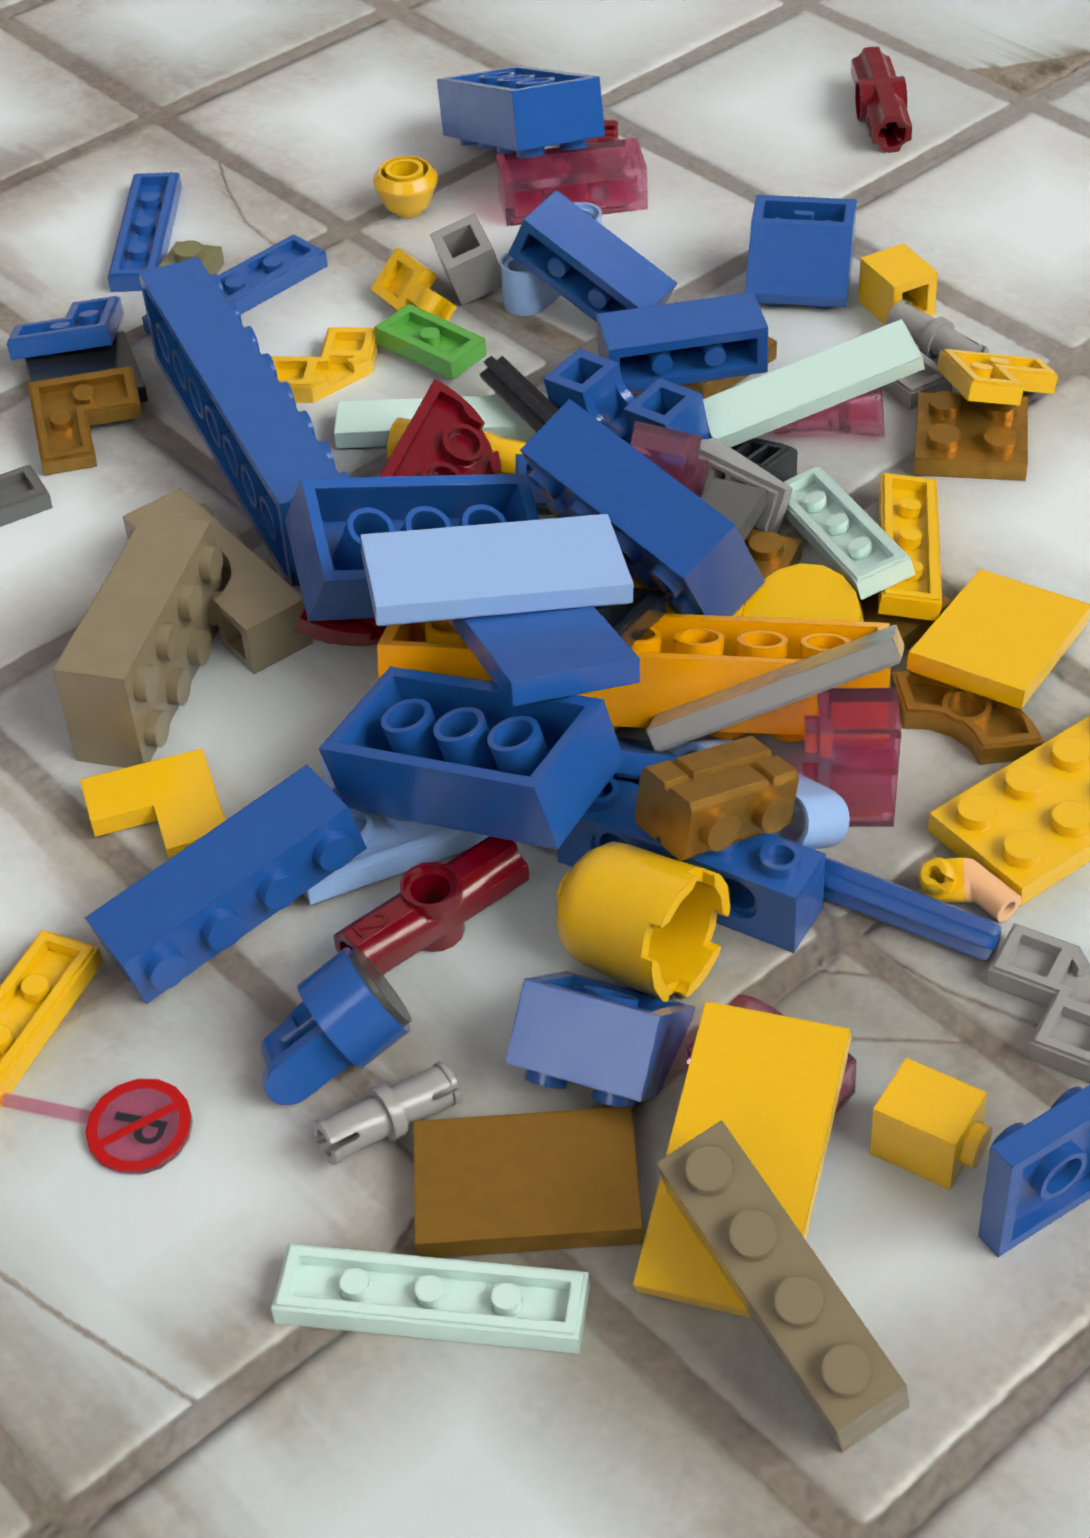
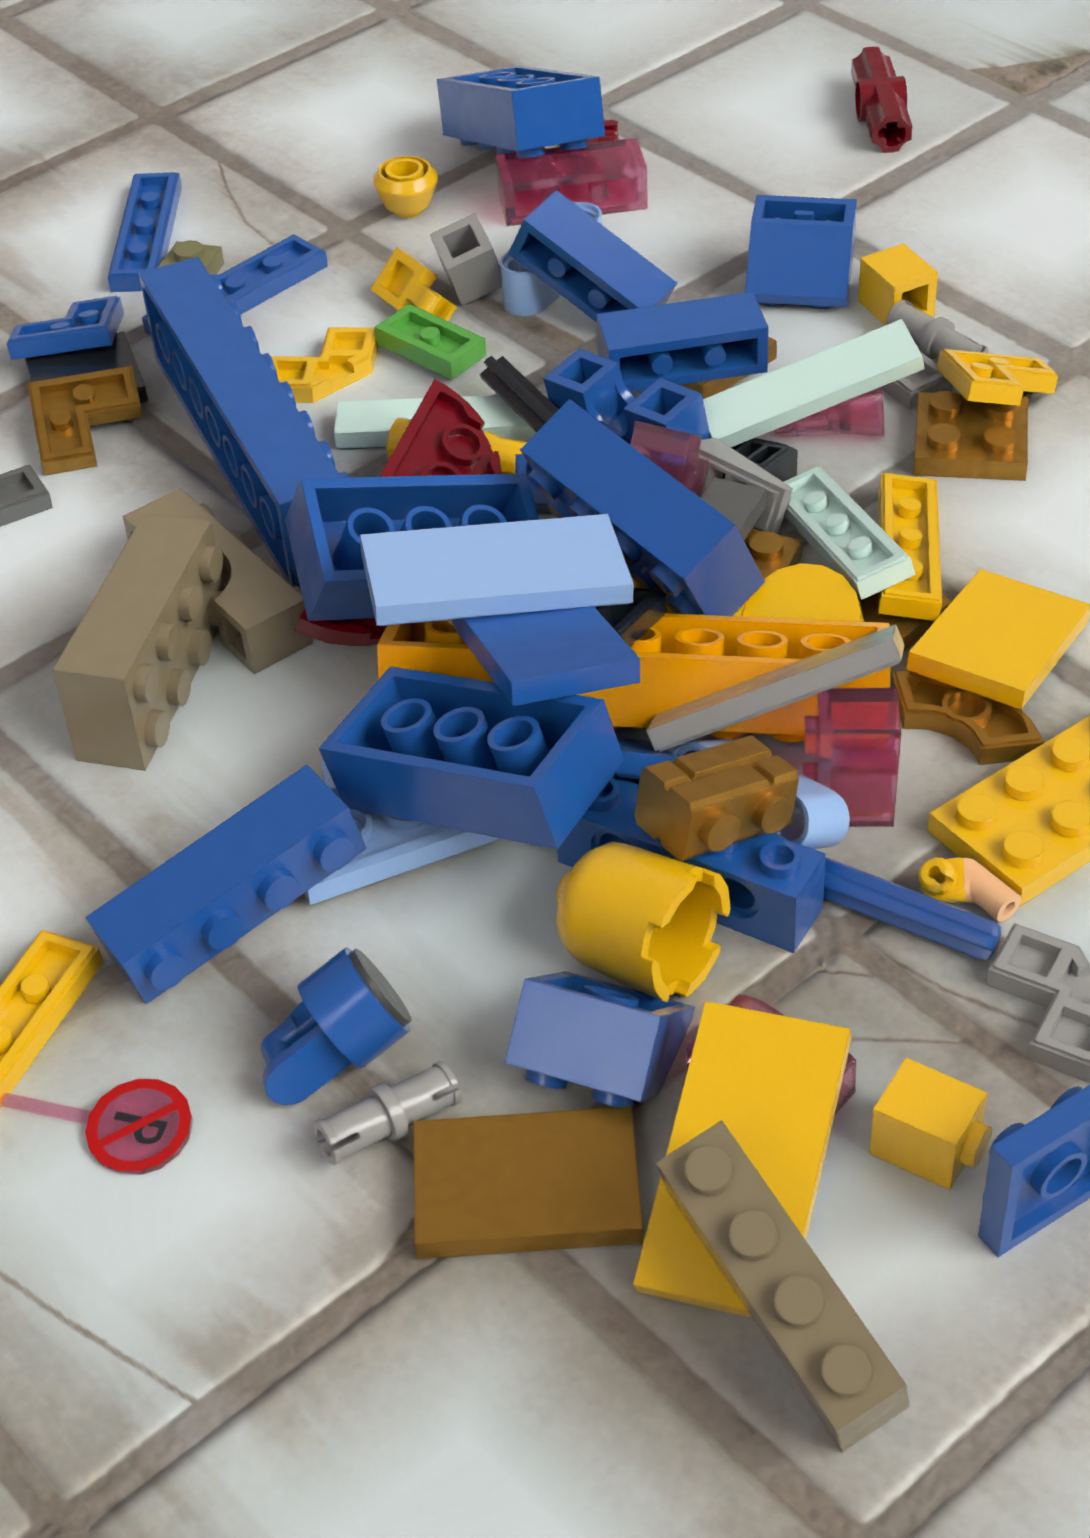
yellow tile [80,748,225,860] -> none
light aqua tile [271,1244,590,1354] -> none
dark red piece [333,836,529,975] -> none

